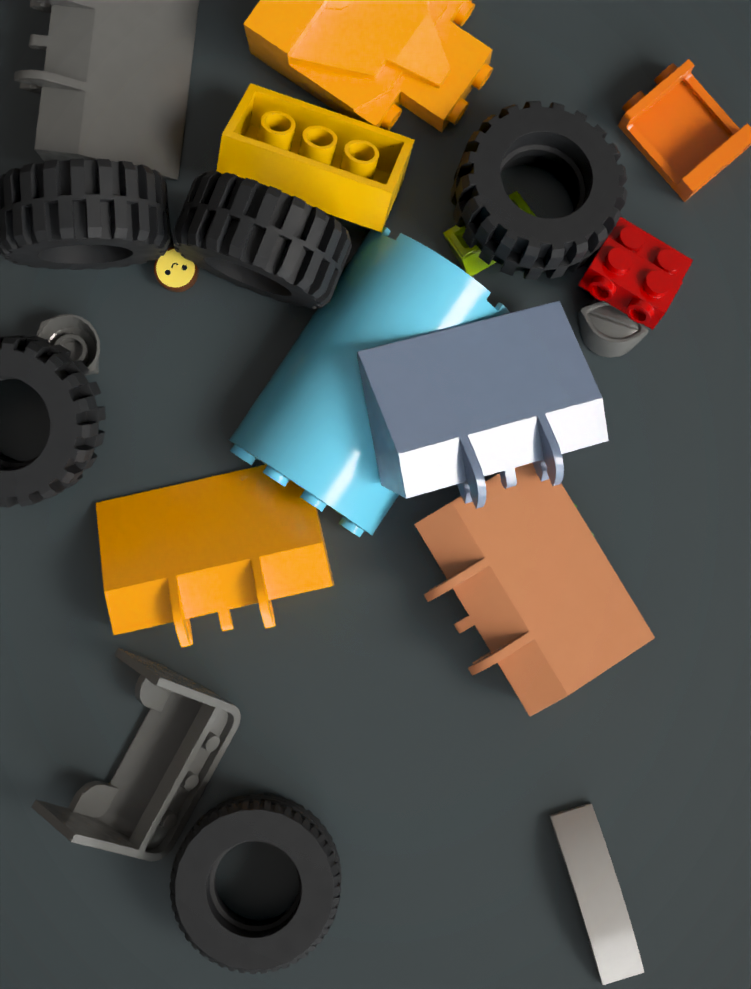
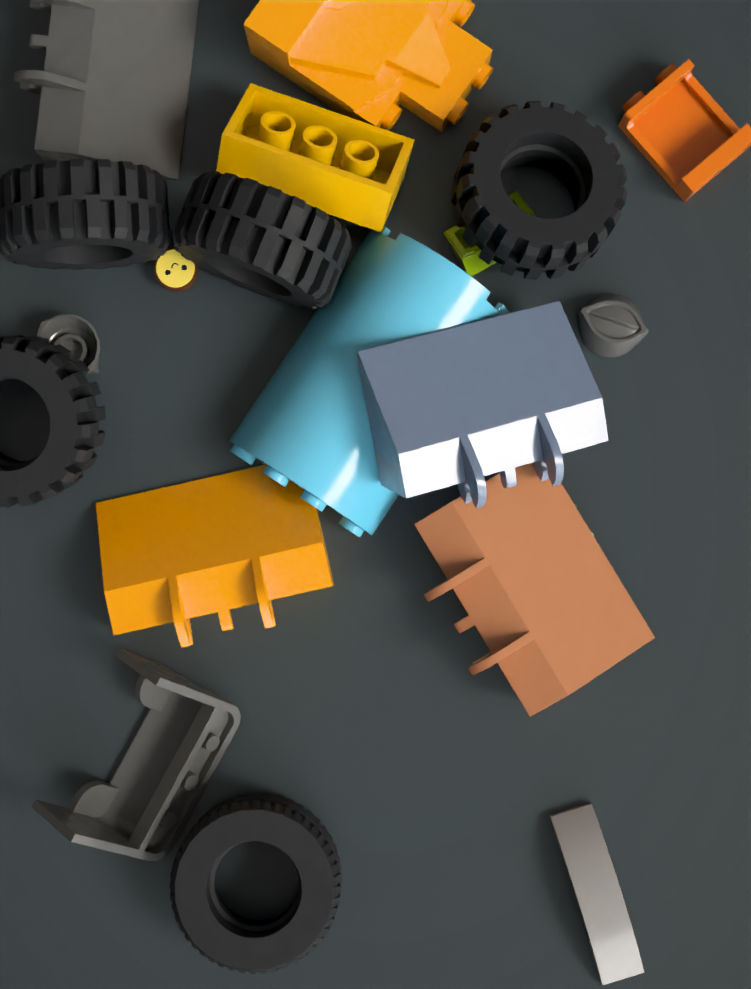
red plate [578,217,693,330] -> none

